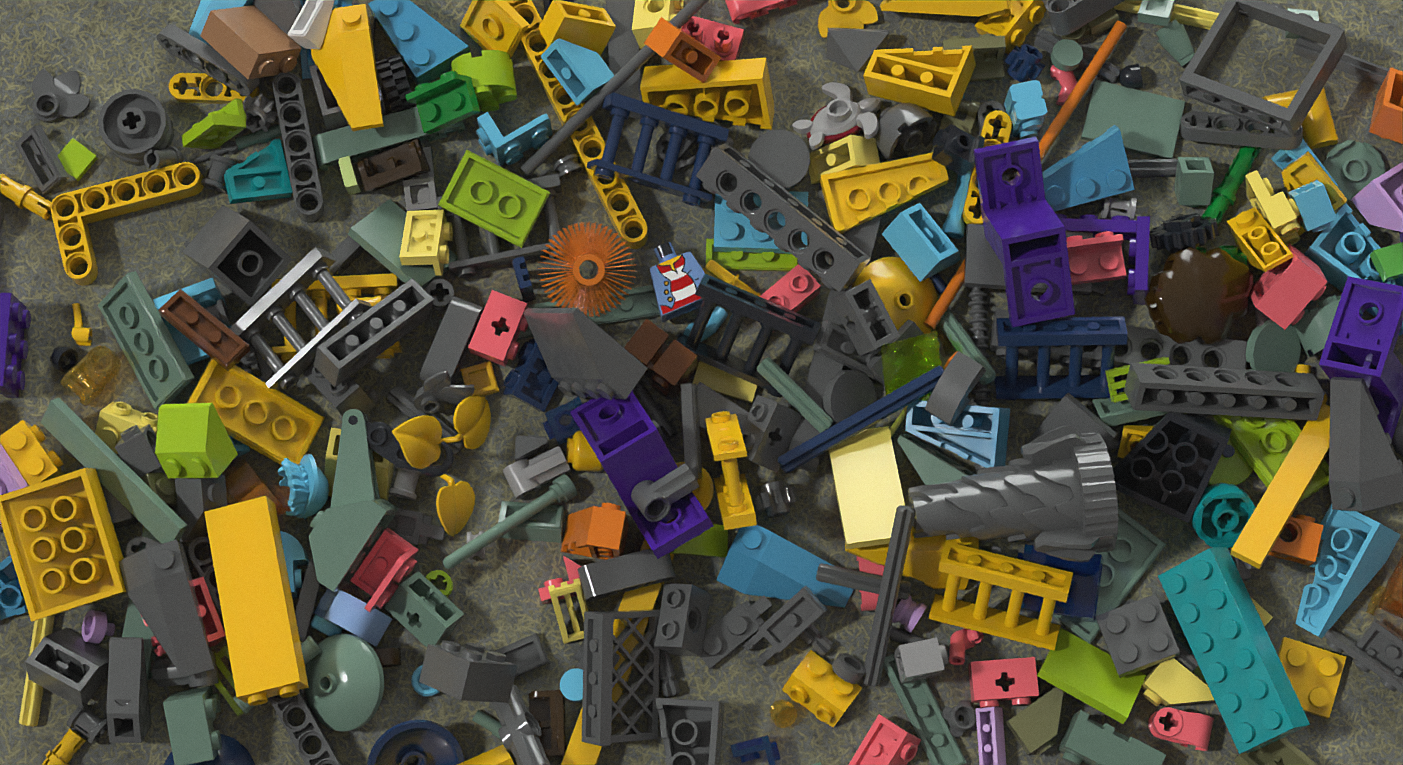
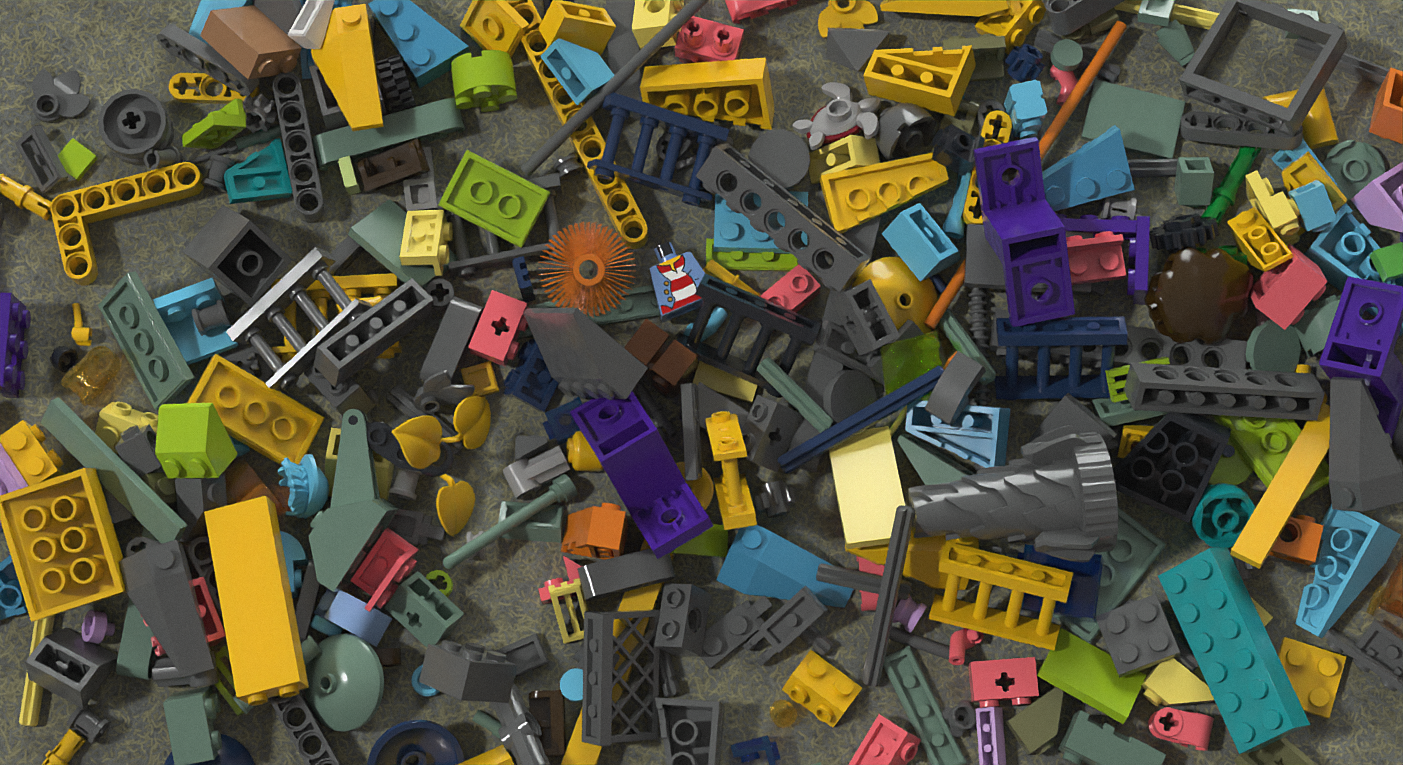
dark grey slope [106,637,151,743] -> none
reddish brown tile [158,289,250,371] -> none
green bracket [405,71,480,134] -> none
medium azure bracket [476,112,553,166] -> none
dark grey piece [631,463,699,522] -> none
orange brick [644,17,721,83] -> none
dark grey tile [832,653,865,684] -> none
light grey brick [894,637,948,684] -> none
black hinge [1119,63,1143,89] -> none

